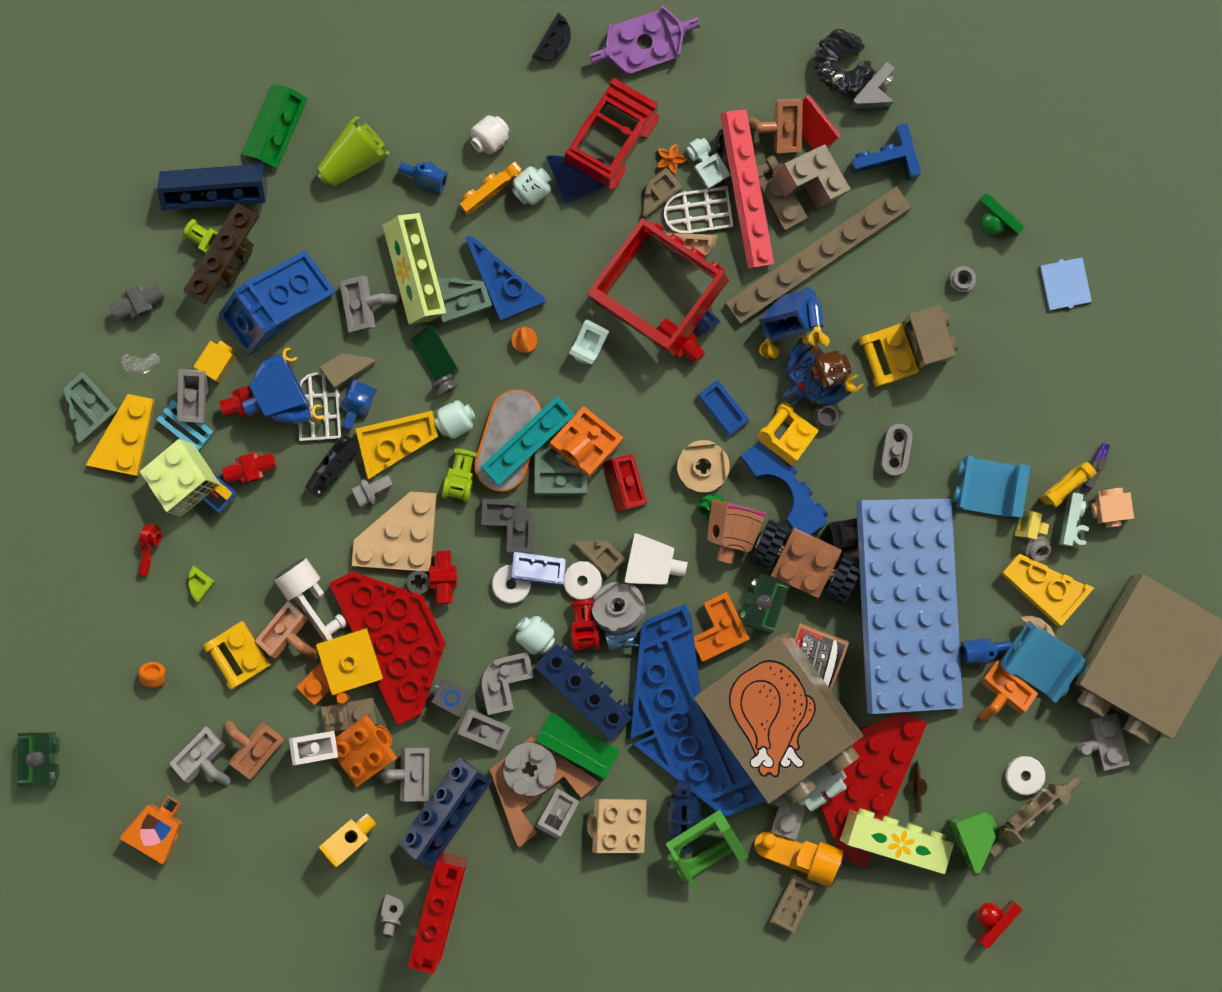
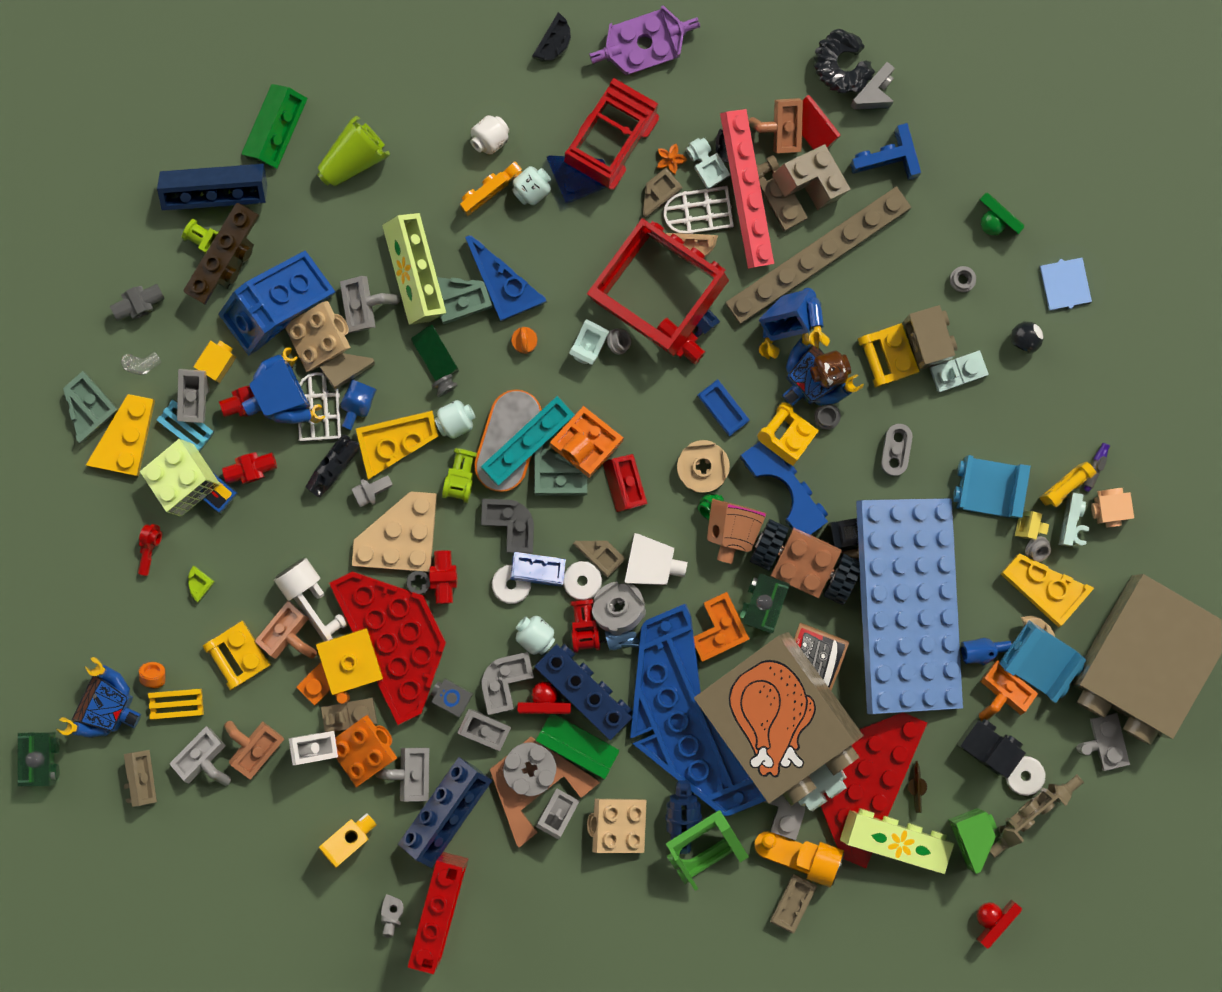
orange torso [119,796,183,865] -> none
blue piece [398,162,448,194] -> none
none -> torso [56,657,141,738]
none -> dark tan plate [124,750,157,807]
none -> yellow tile [148,689,204,719]
none -> tan plate [285,301,351,372]
none -> red tile [518,681,571,714]
none -> light grey plate [607,328,631,355]
none -> light aqua plate [930,350,989,393]
none -> black brick [956,719,1026,779]
none -> black piece [1010,321,1044,354]

